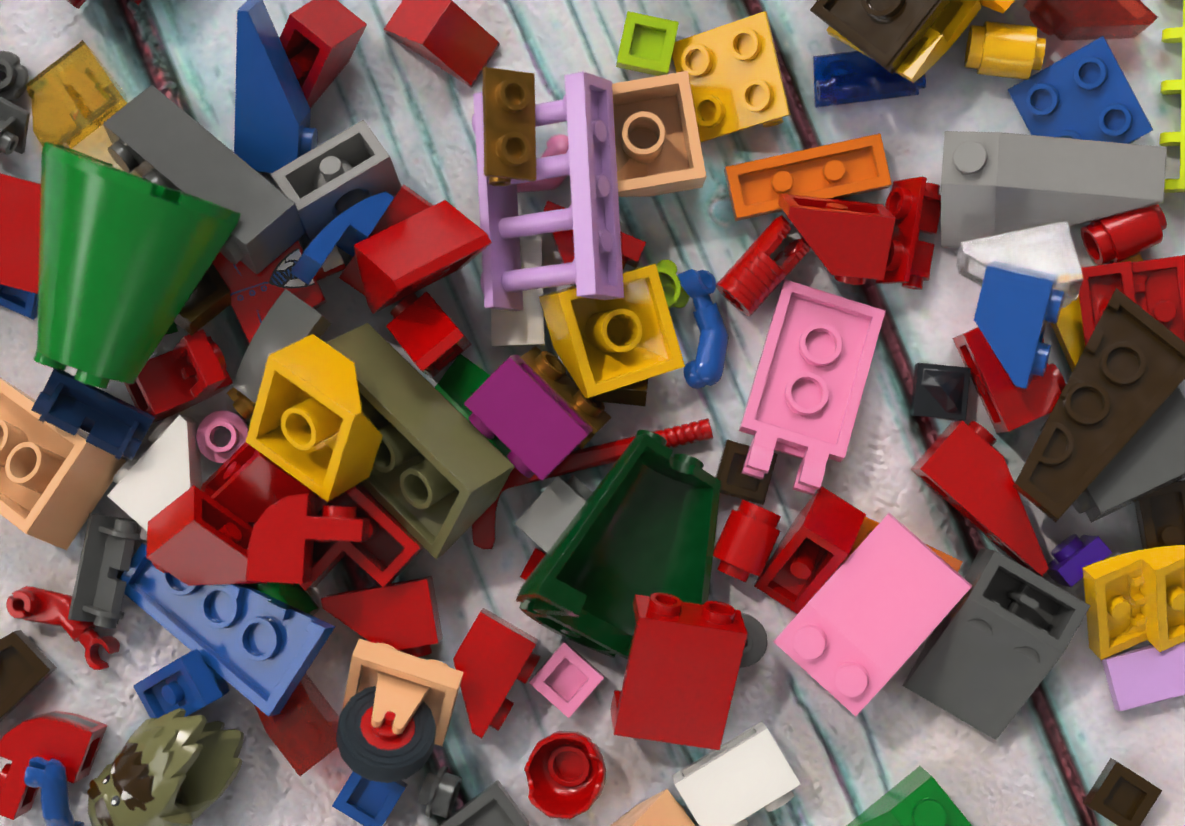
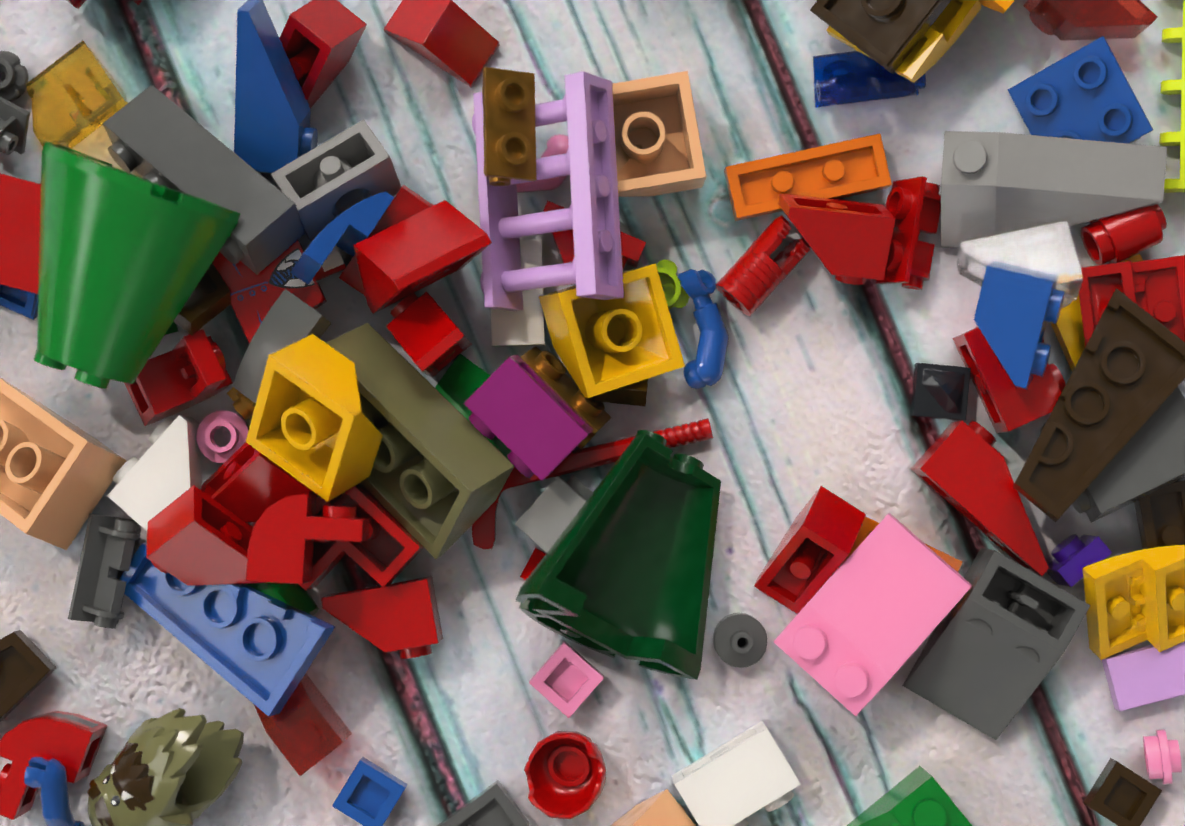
red arm [6,586,120,670] -> none
dark blue hinge [31,368,155,460] -> none
blue slope [133,649,230,719] -> none
plate [336,638,463,783] -> none
dark grey plate [418,766,462,819] -> none
red slope [453,608,541,738] -> none
red panel [610,593,747,750] -> none
lime plate [616,11,679,76] -> none
yellow hinge [672,11,791,143] -> none
red brick [713,499,781,583] -> none
dark brown tile [715,440,778,505] -> none
bright pink tile [739,279,886,496] -> none
yellow brick [964,21,1046,80] -> none
none -> bright pink plate [1143,729,1182,784]

